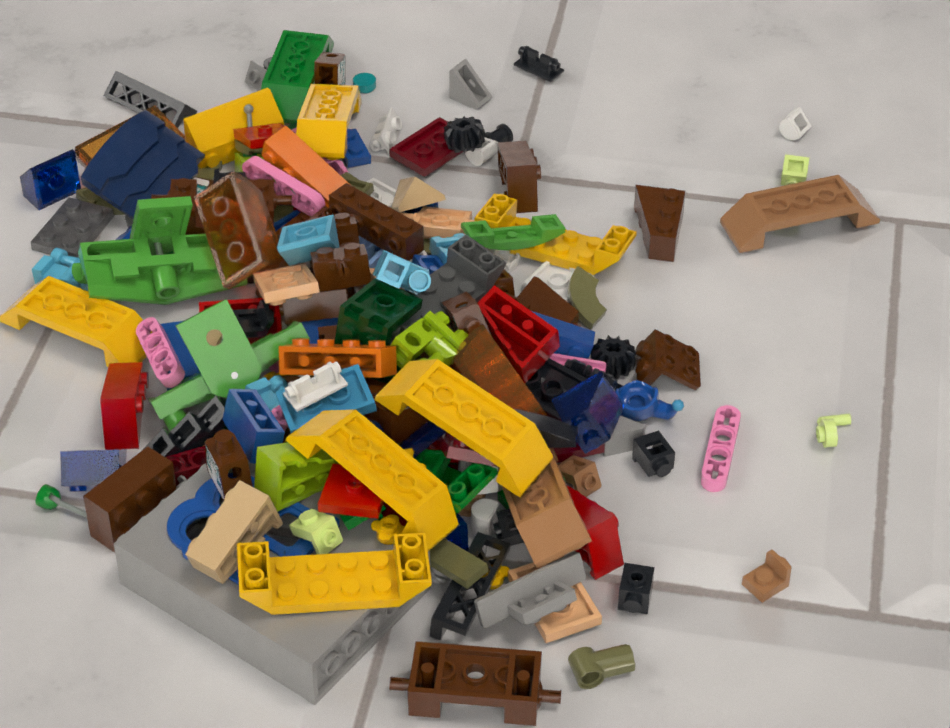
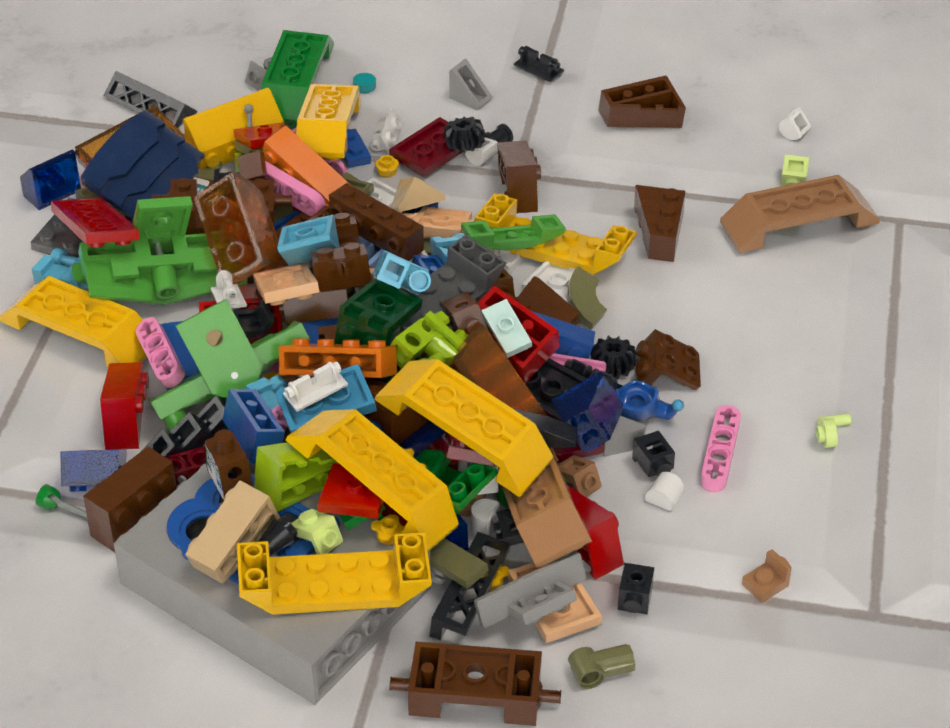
reddish brown torso [314,52,346,85] -> none
none -> red plate [51,198,139,247]
none -> white hinge [211,270,247,310]
none -> reddish brown tile [237,150,267,182]
none -> black cone [258,517,298,557]
none -> yellow plate [375,155,399,177]
none -> light aqua plate [481,299,532,358]
none -> reddish brown wedge [598,75,686,128]
none -> white brick [645,472,684,511]

